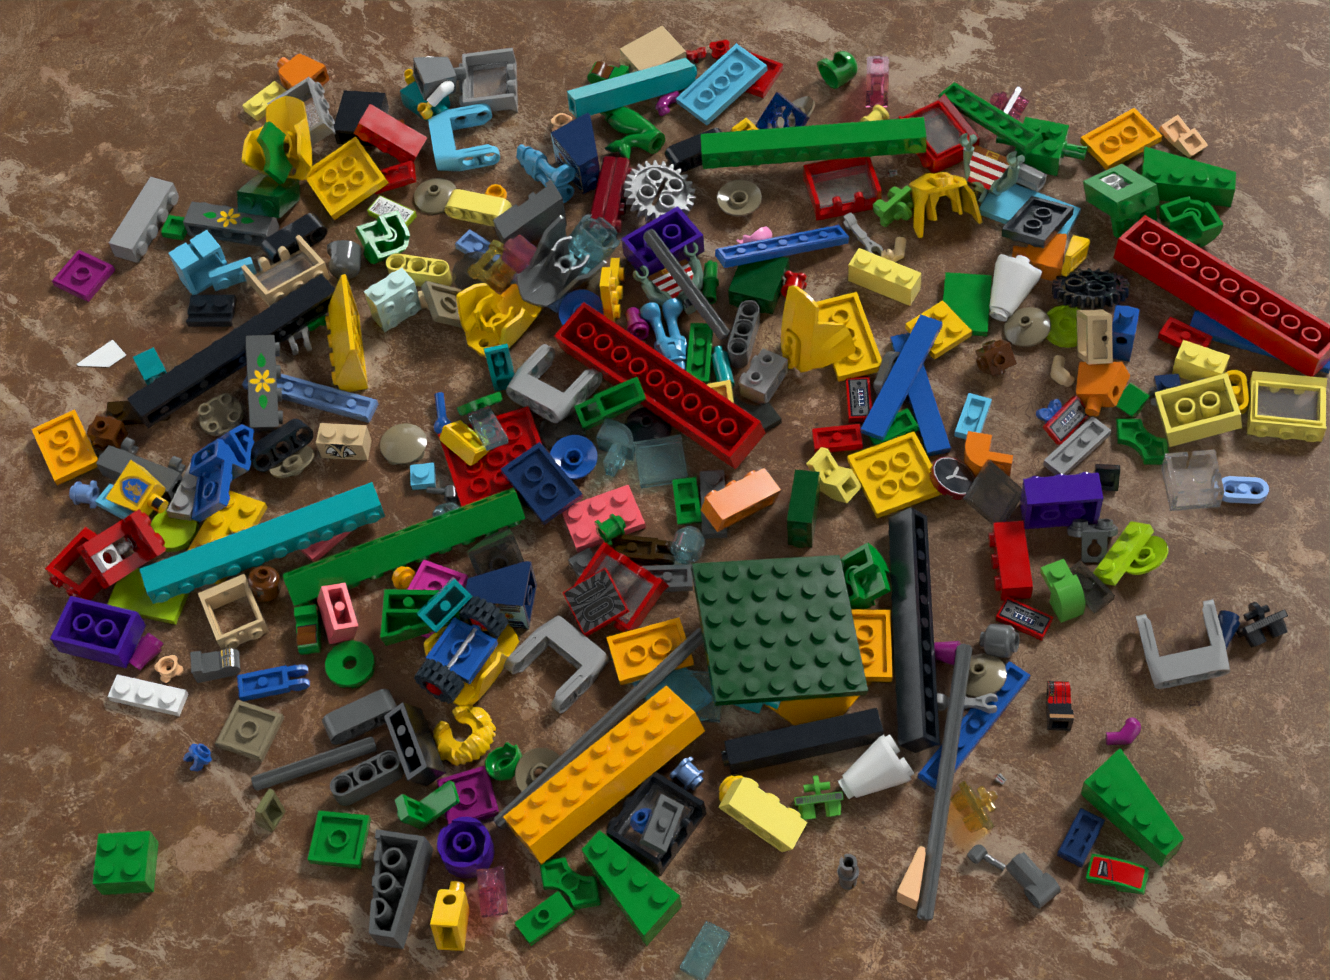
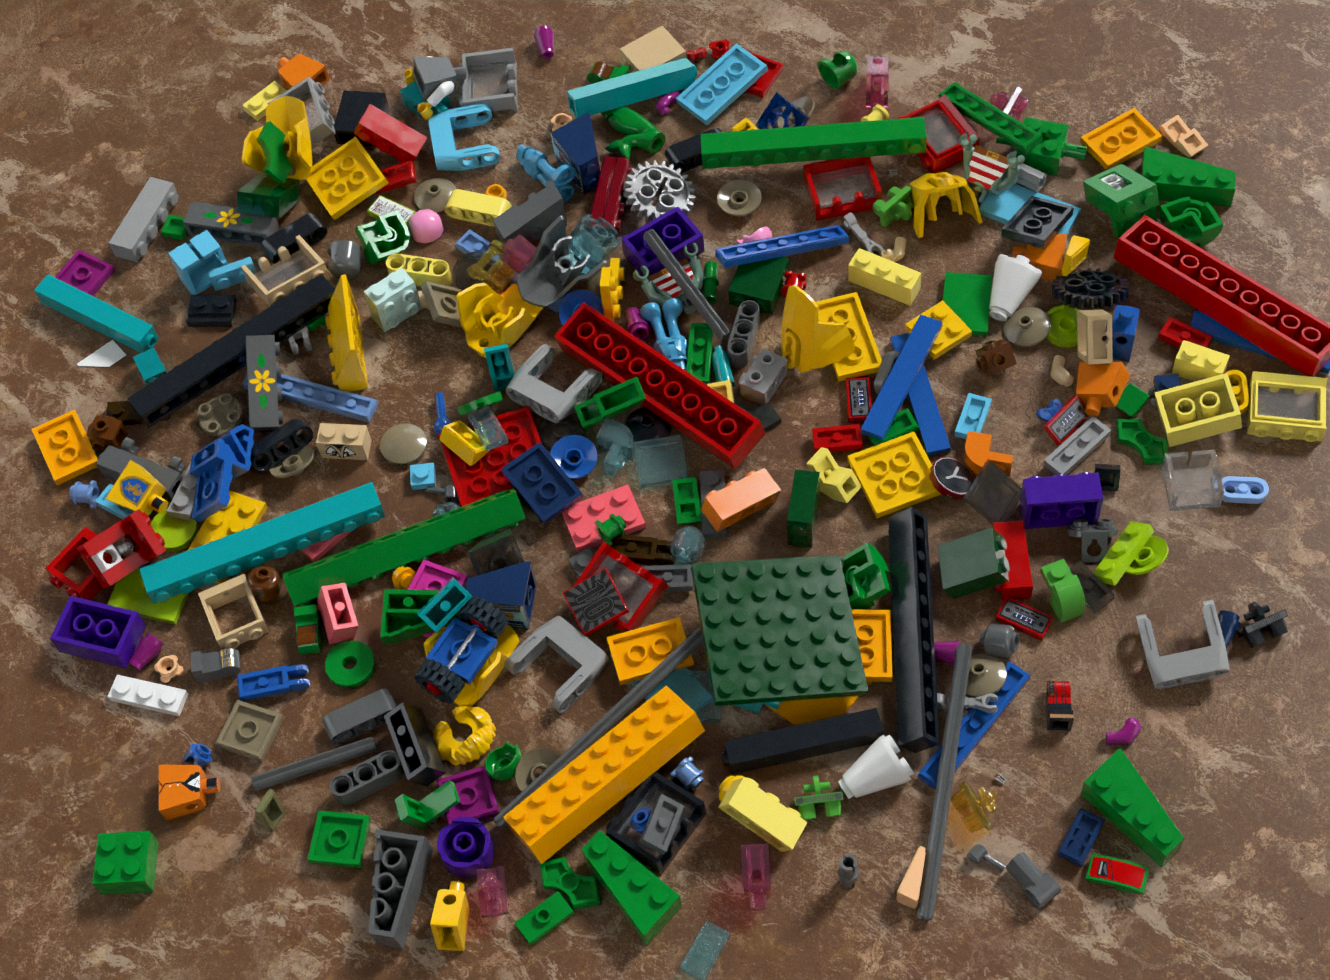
none -> teal brick [34,274,159,353]
none -> orange torso [159,765,220,820]
none -> bright pink hair [408,209,444,243]
none -> magenta cone [534,25,554,59]
none -> clear pink torso [741,844,771,910]
none -> dark green brick [937,527,1010,599]

